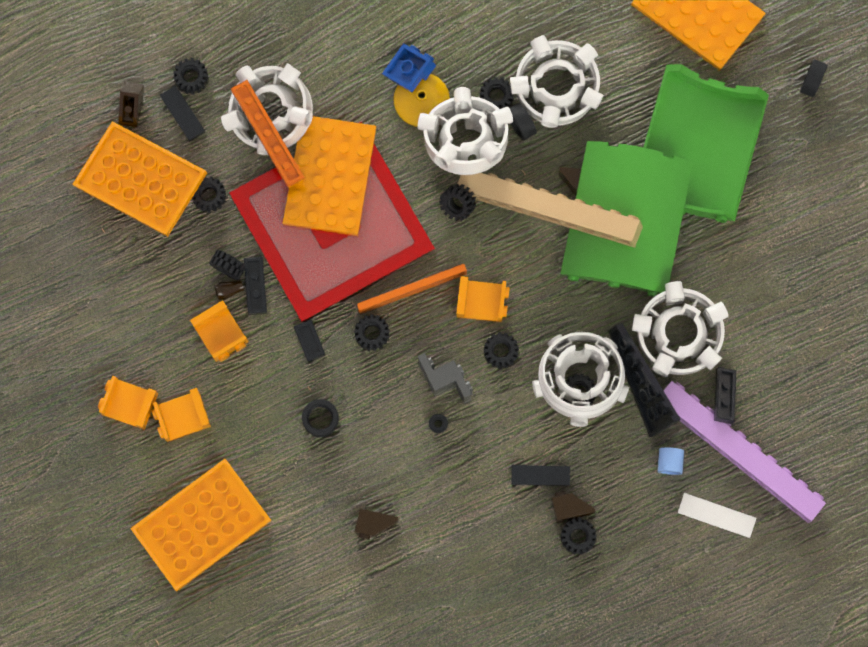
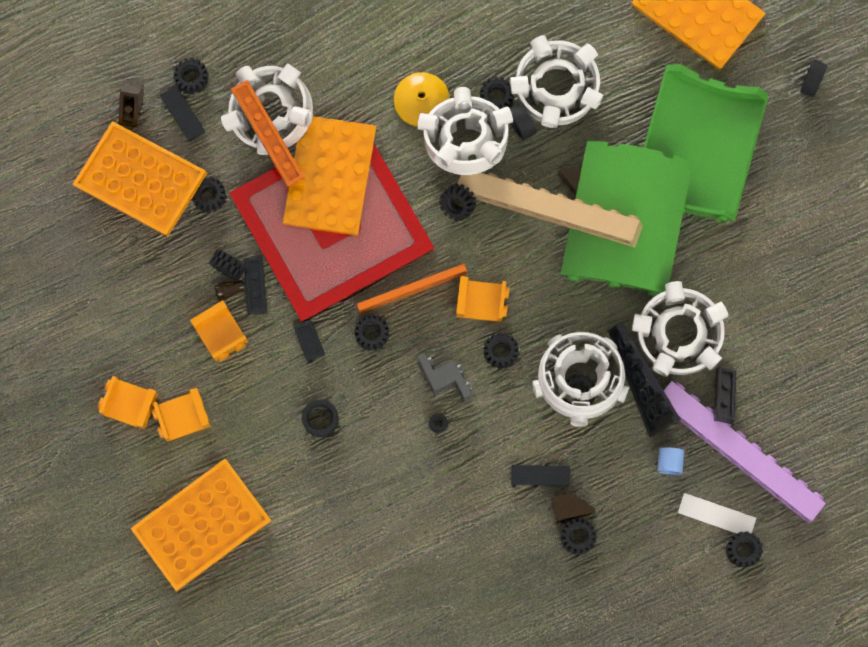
dark brown slope [355,509,399,540] -> none
blue plate [382,43,436,93] -> none
none -> black tyre [726,531,763,568]

